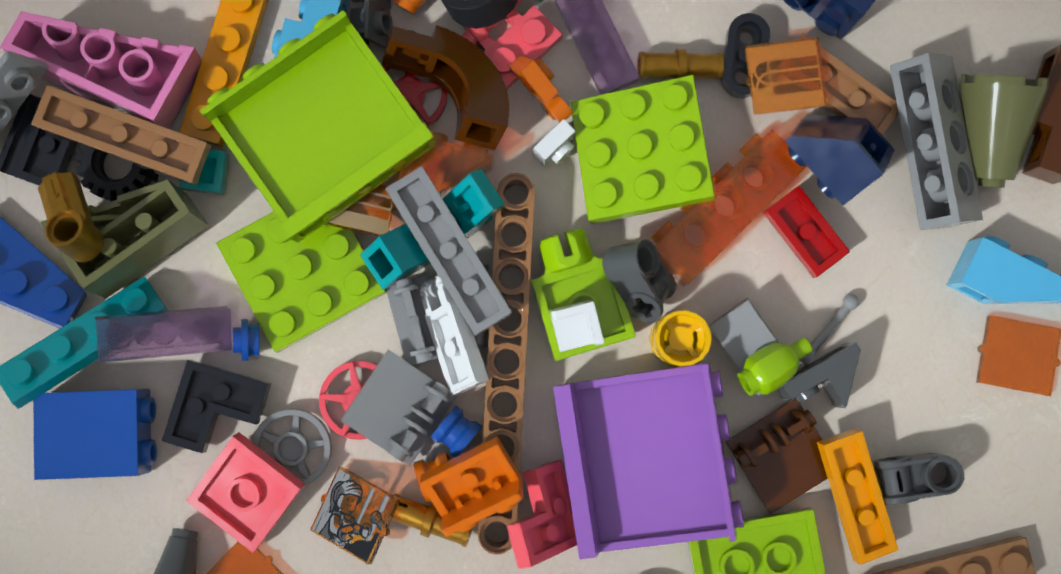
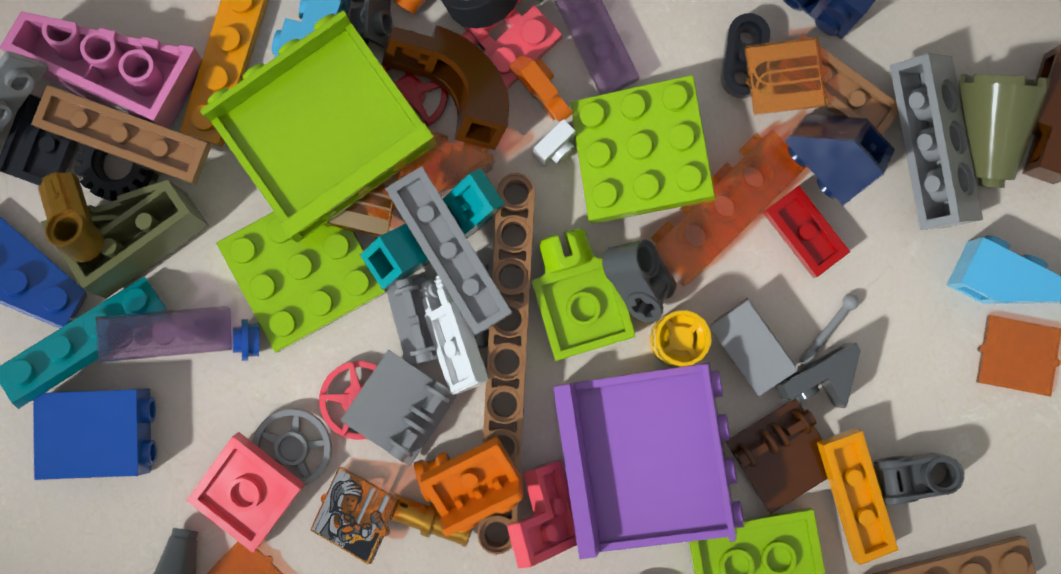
black plate [162,360,271,453] -> none
teal plate [179,150,230,195] -> none
blue wheel [430,405,482,457] -> none
white panel [549,300,604,352] -> none
pearl gold pin [637,49,724,79] -> none
lime plant [737,337,812,396] -> none

